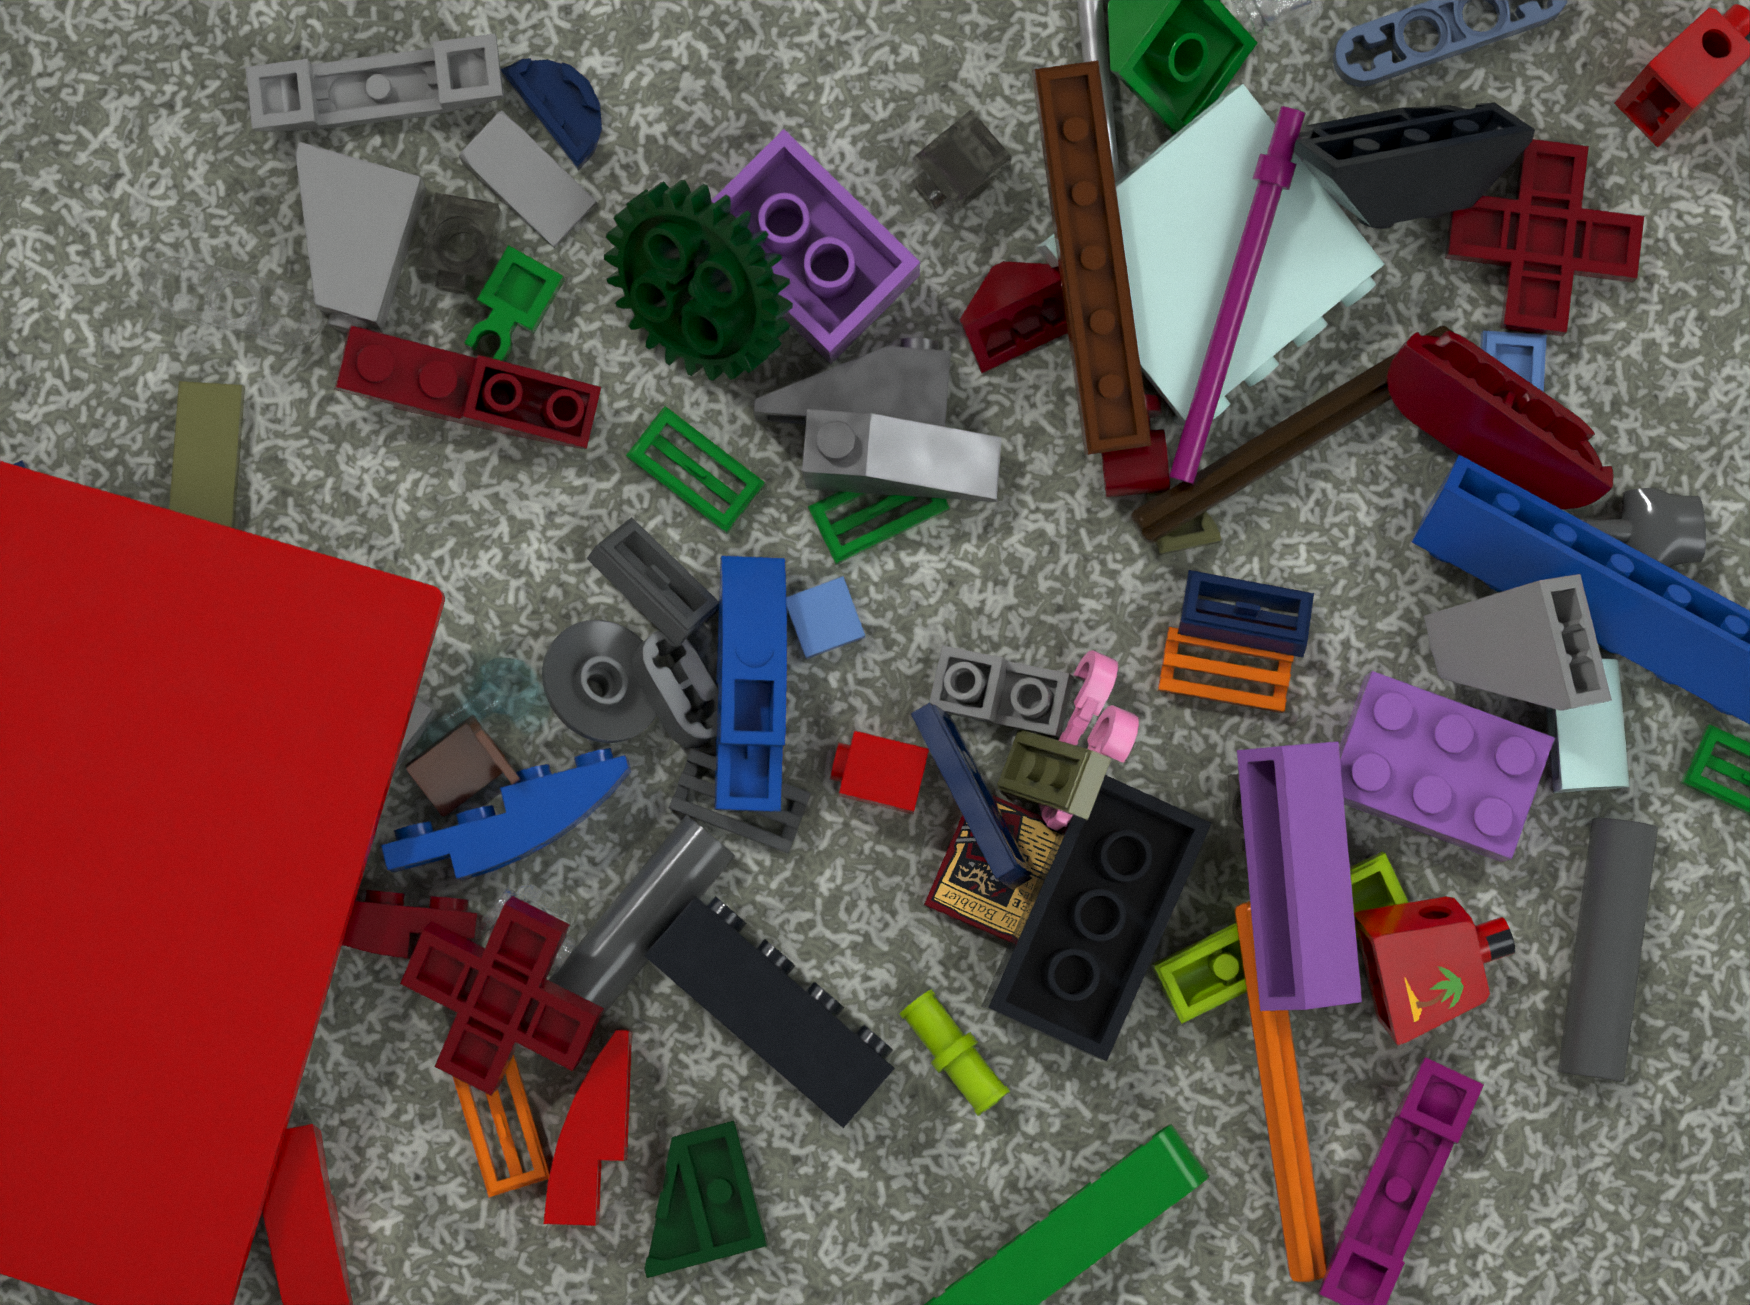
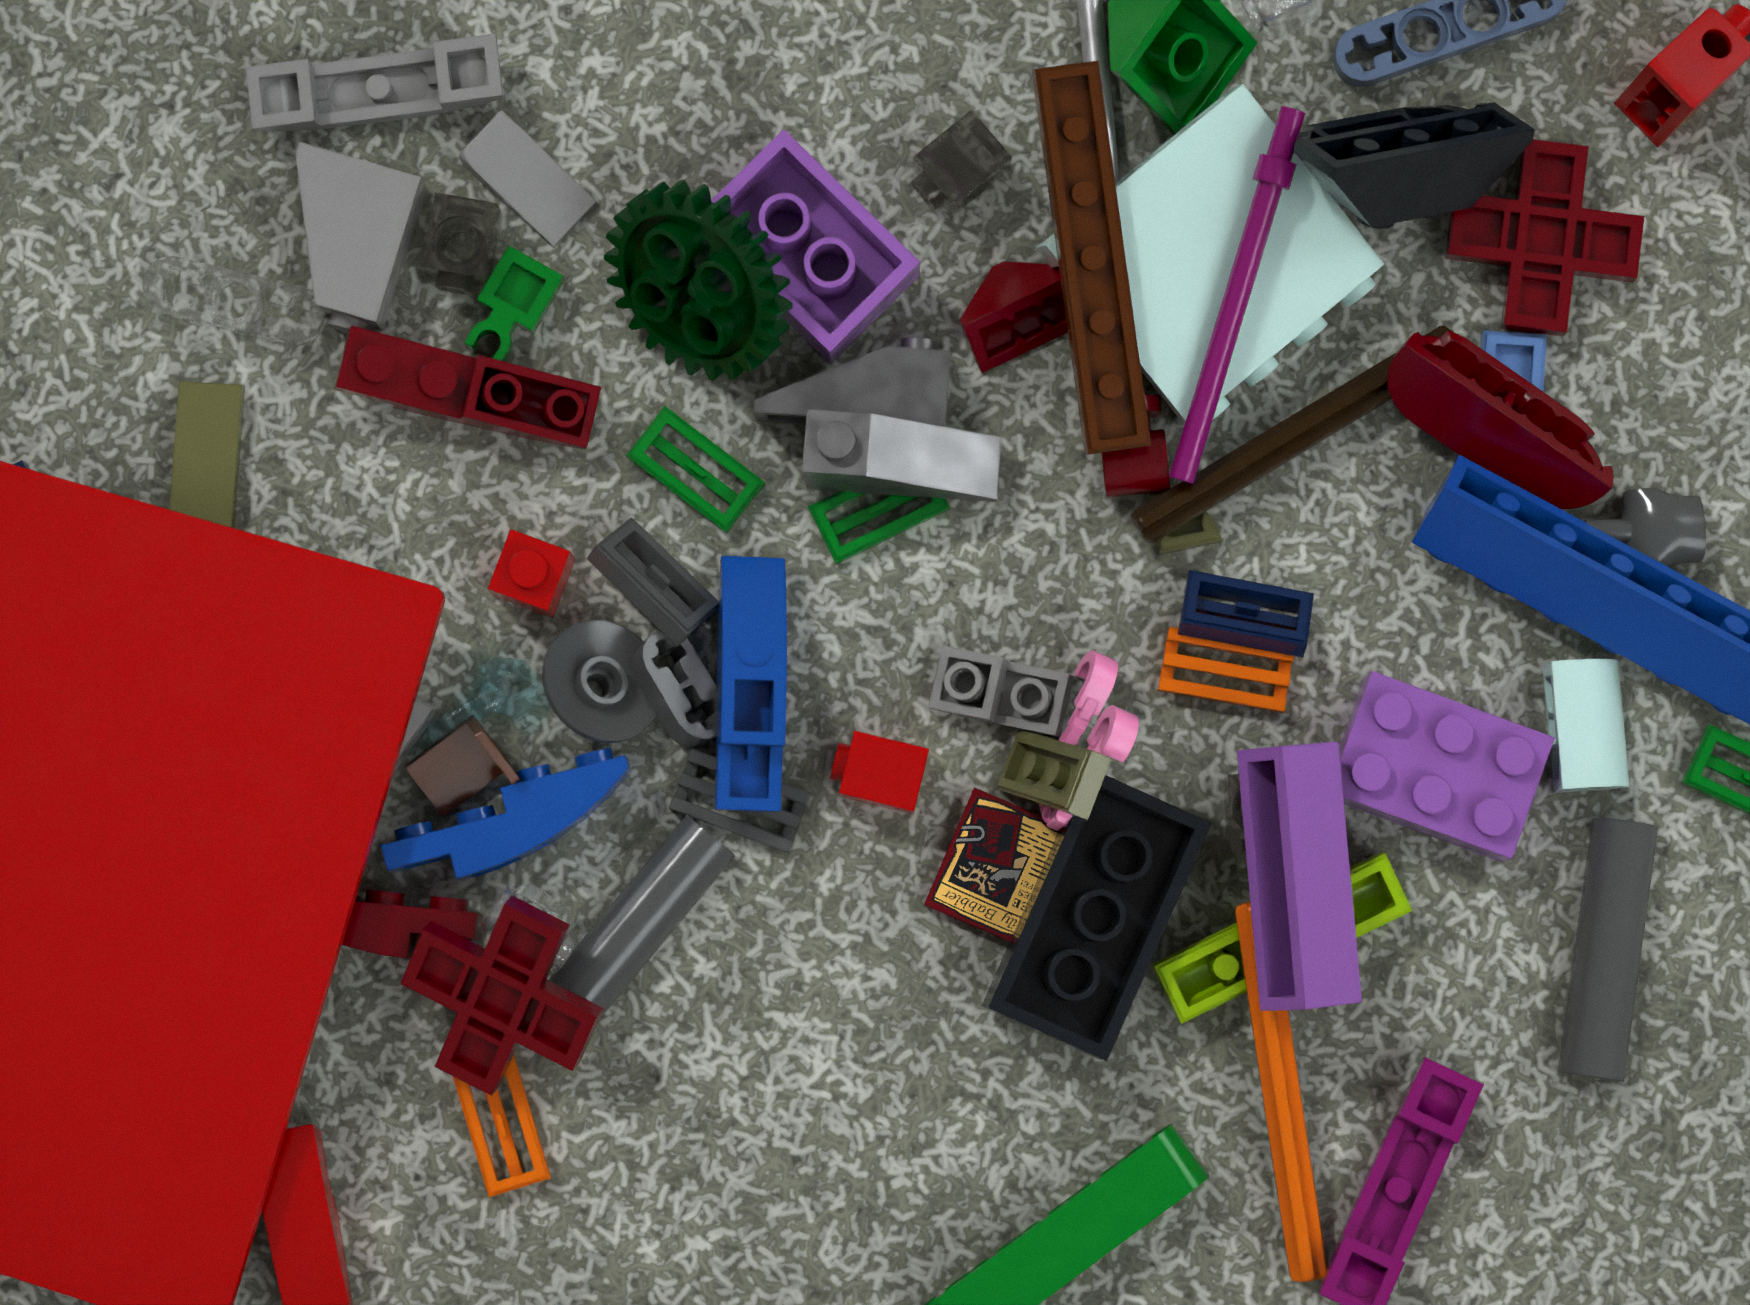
dark blue tile [501,58,602,171] -> none
red slope [543,1030,632,1226] -> none
black brick [644,896,895,1128] -> none
dark green wing [644,1120,769,1278] -> none
medium blue tile [786,576,865,659] -> none
lime pin [899,989,1010,1116] -> none
dark blue tile [911,702,1033,890] -> none
red torso [1354,896,1515,1045] -> none
light grey slope [1424,574,1612,711] -> none
none -> red brick [488,529,576,618]

